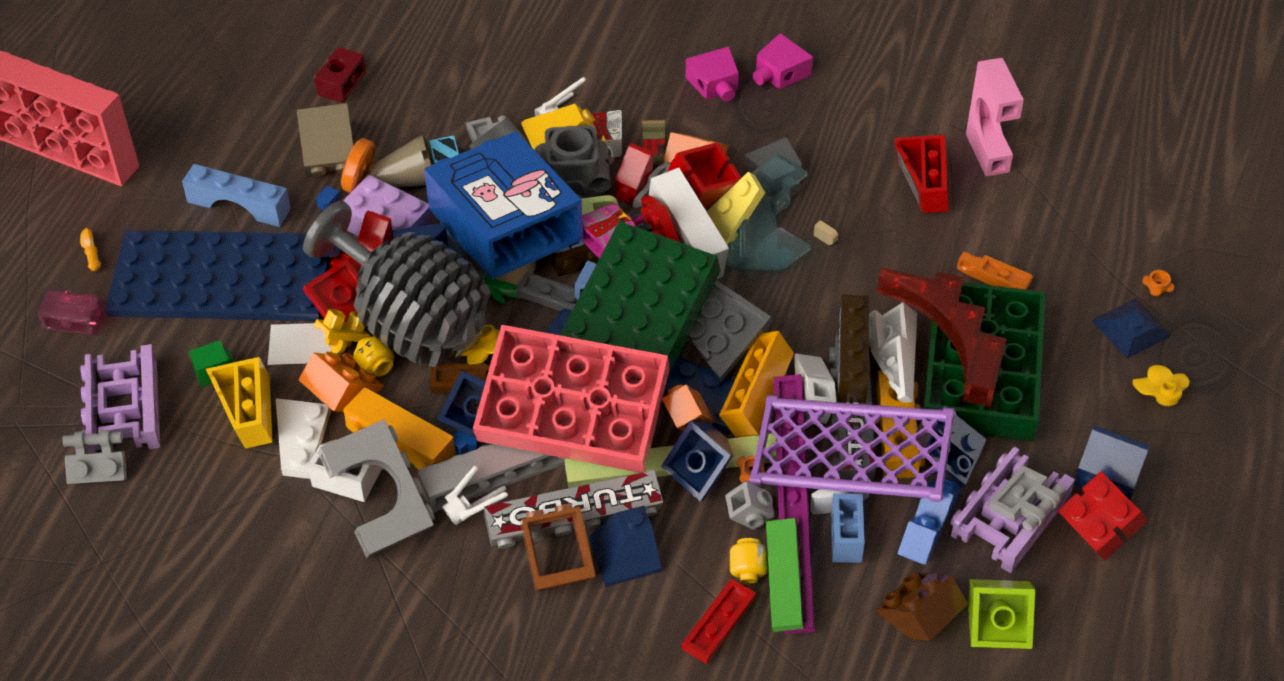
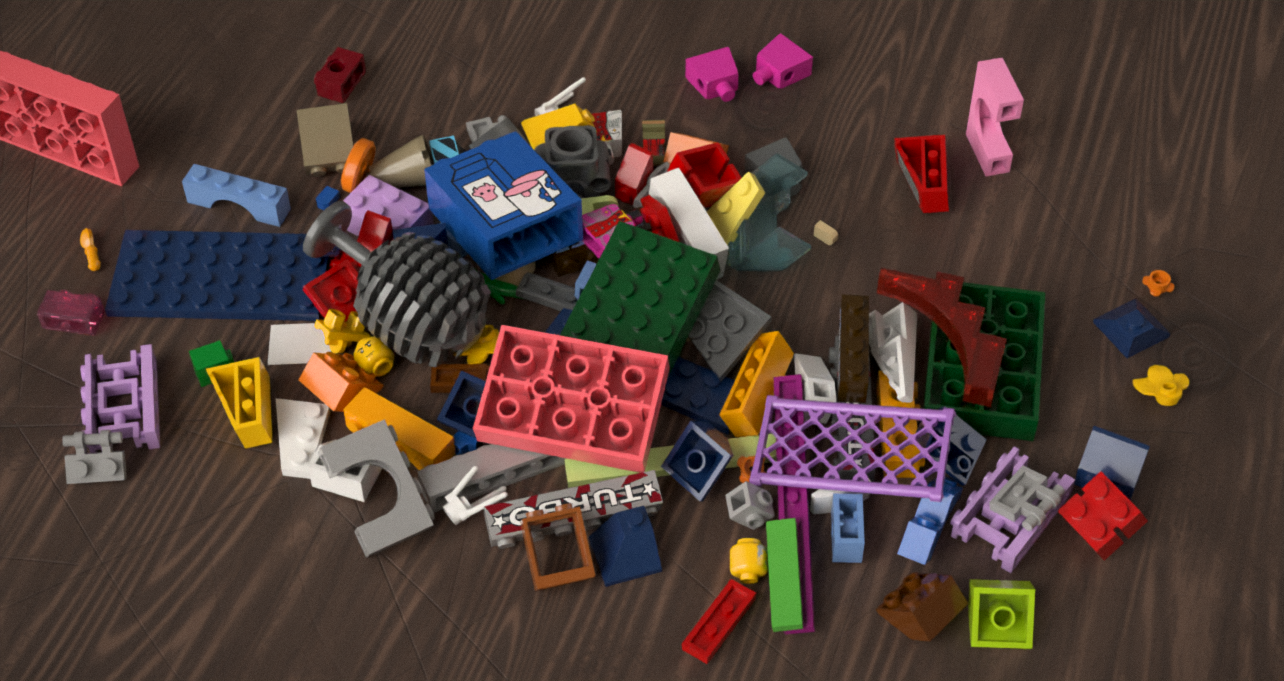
orange brick [662,384,715,432] -> none
orange hinge [957,252,1033,290] -> none

